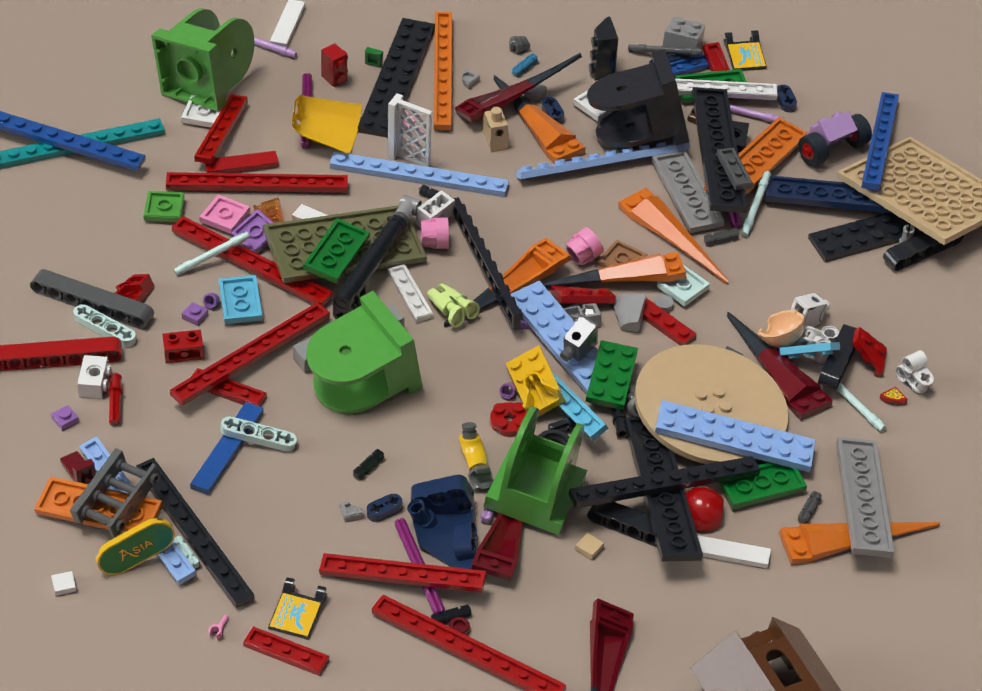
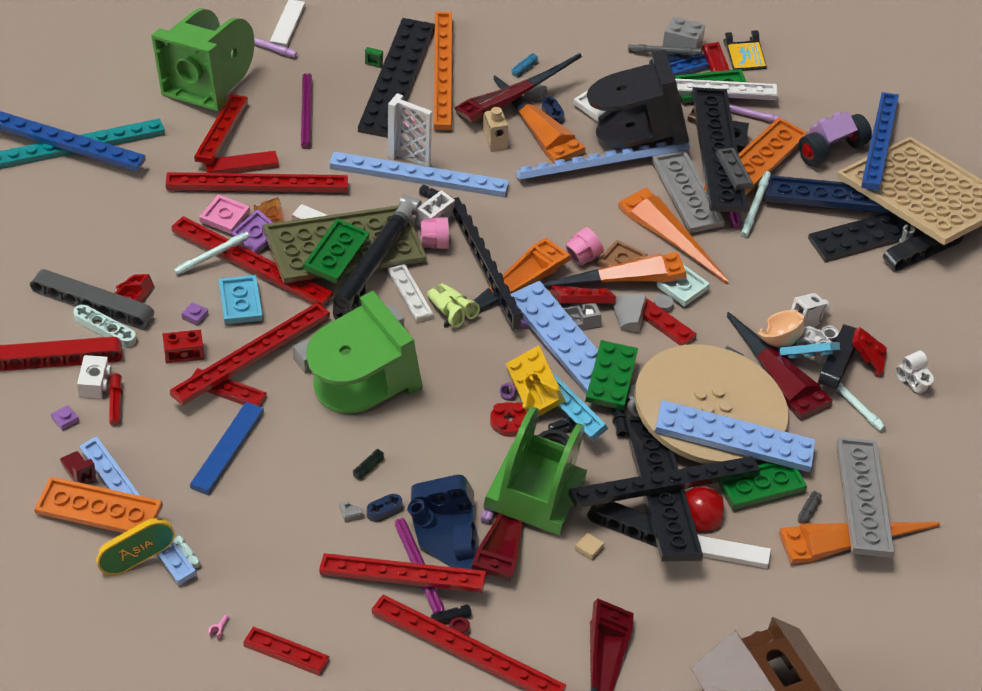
white tile [51,571,76,596] -> none
dark grey fence [70,448,160,538] -> none
black plate [136,458,254,608] -> none
bright green plate [143,191,185,222] -> none
white plate [181,95,223,128] -> none
medium lavender hinge [203,292,220,308] -> none
light aqua beam [220,416,297,452] -> none
flag [268,577,327,640] -> none
yellow piece [291,95,362,154] -> none
red brick [321,43,348,87] -> none
piece [459,422,494,490] -> none
light grey tile [462,69,480,89] -> none
dark grey arm [509,36,530,54] -> none
dark grey torso [560,314,598,362] -> none
black slope [589,16,619,80] -> none
dark grey axle [704,228,739,245] -> none
dark blue beam [777,85,797,112] -> none
tile [880,387,908,405] -> none

